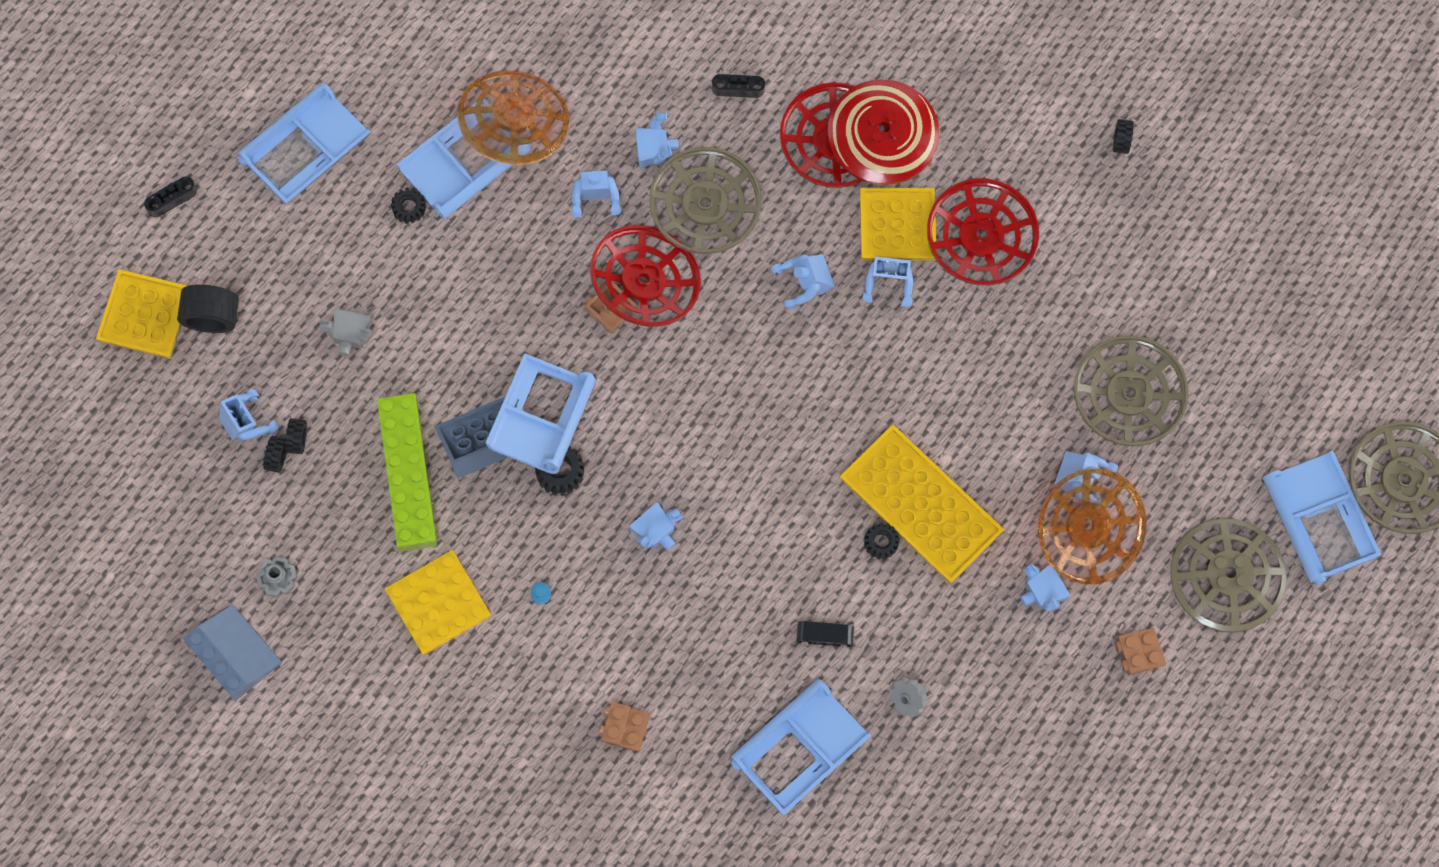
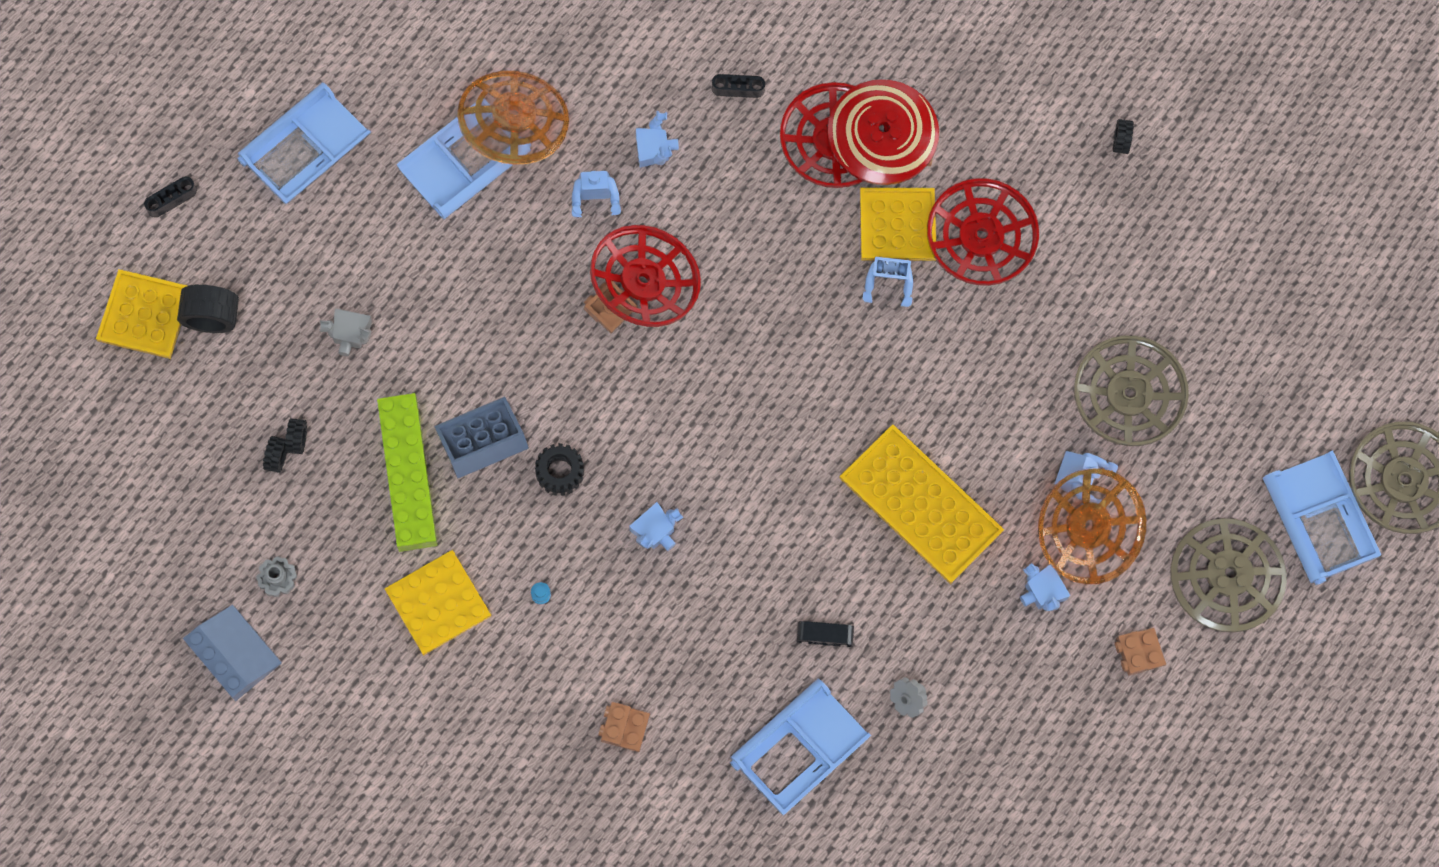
light blue torso [219,389,278,441] -> none
black tyre [391,188,426,224] -> none
light blue piece [486,354,596,474] -> none
dark tan dish [649,147,762,254] -> none
light blue torso [771,254,835,310] -> none
black tyre [864,523,900,560] -> none

